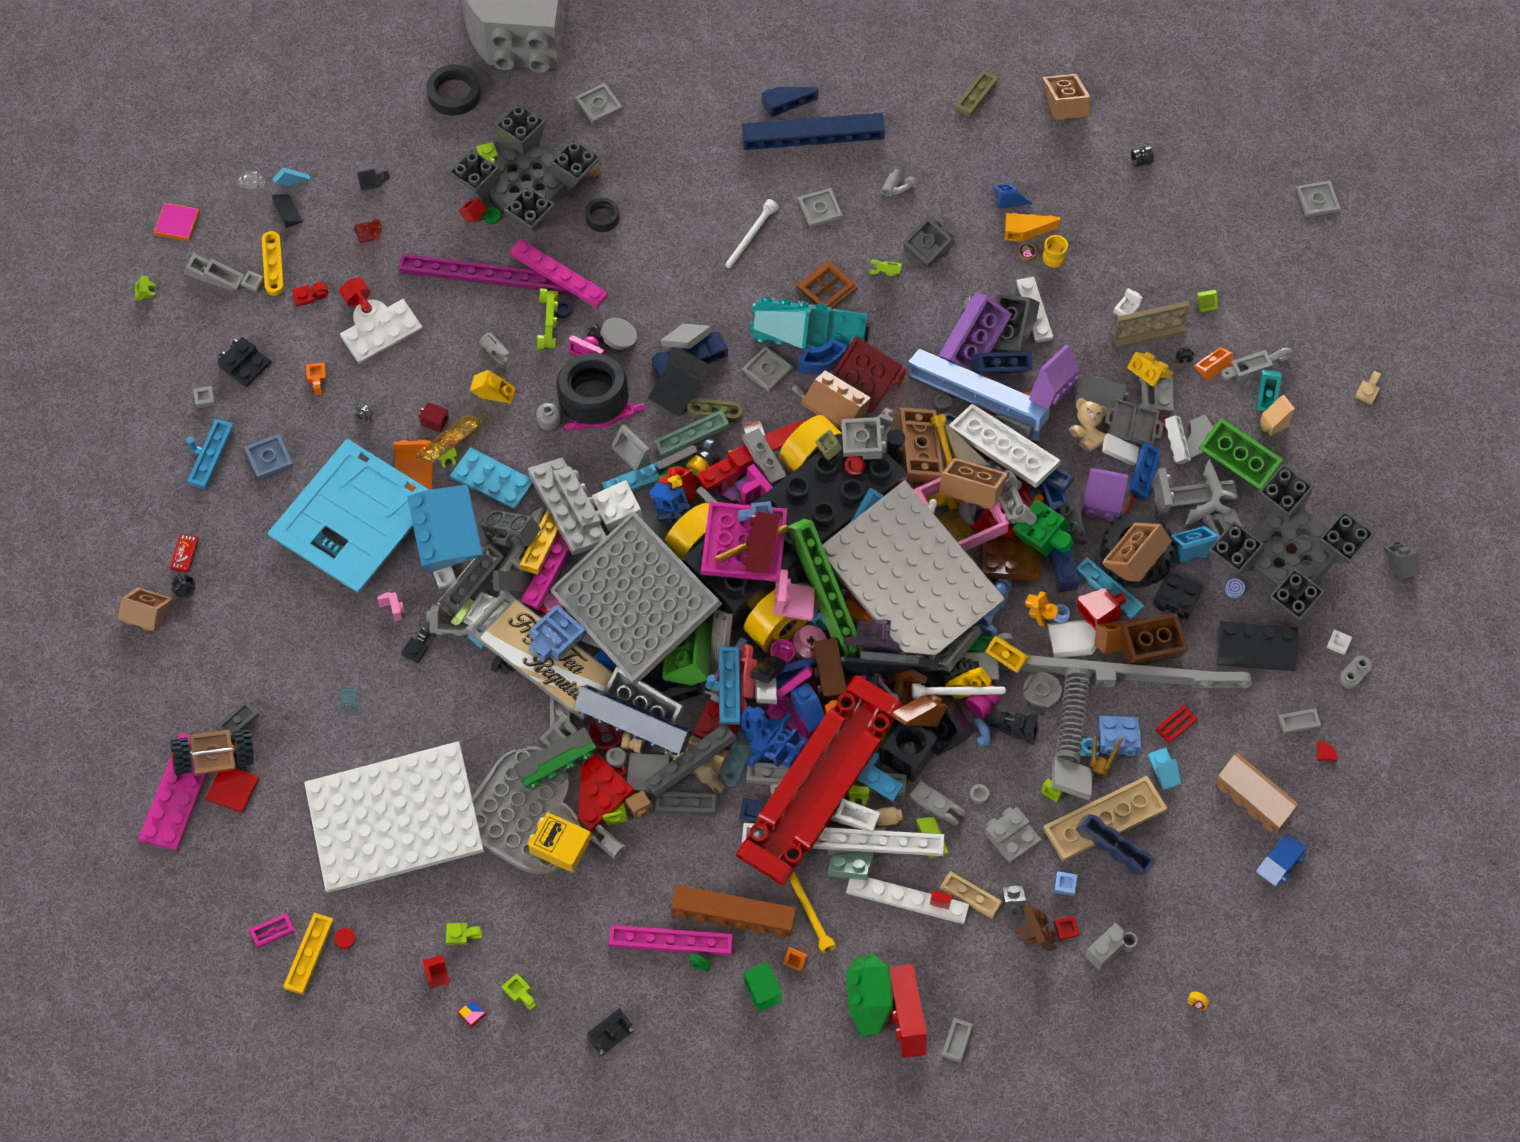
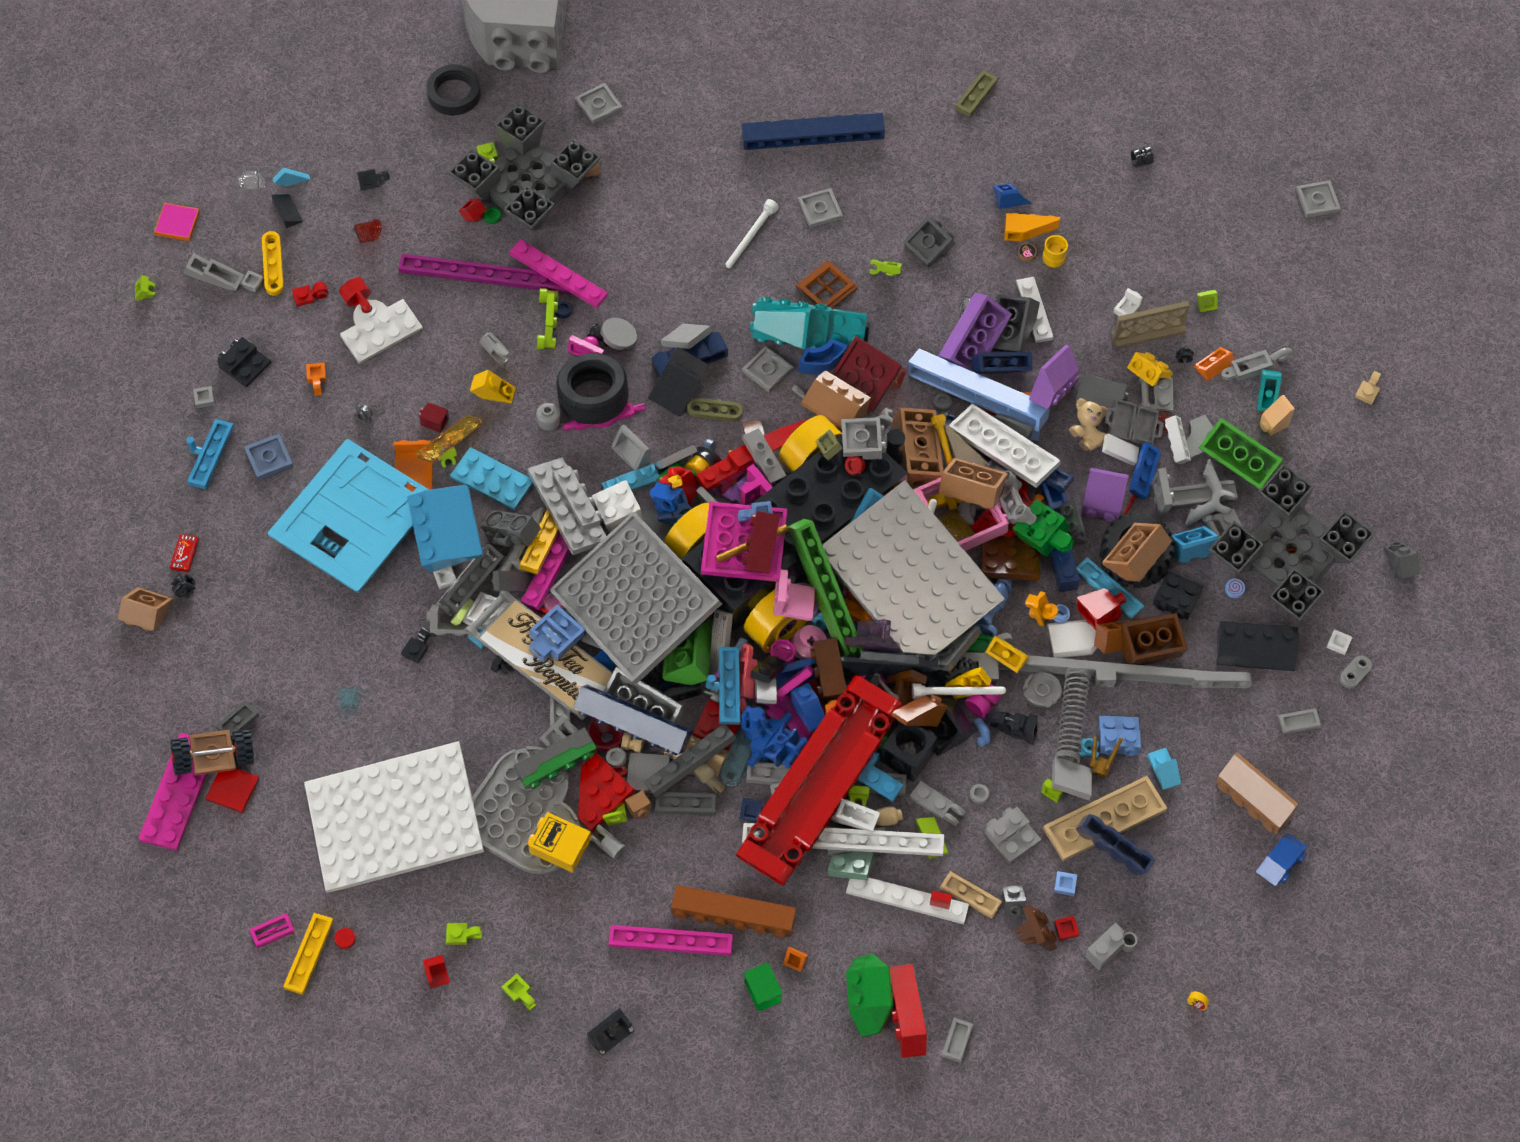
bright pink bracket [377,592,405,622] -> none
tile [457,998,487,1028] -> none
black tyre [585,197,620,232] -> none
sand green plate [654,410,730,459] -> none
green tile [689,953,711,972] -> none
dark blue slope [762,87,818,118] -> none
yellow piece [789,872,836,954] -> none
light grey plant [881,169,918,197] -> none
medium nougat slope [1042,74,1090,120] -> none
red tile [1156,705,1198,744] -> none
red tile [1316,741,1338,762] -> none

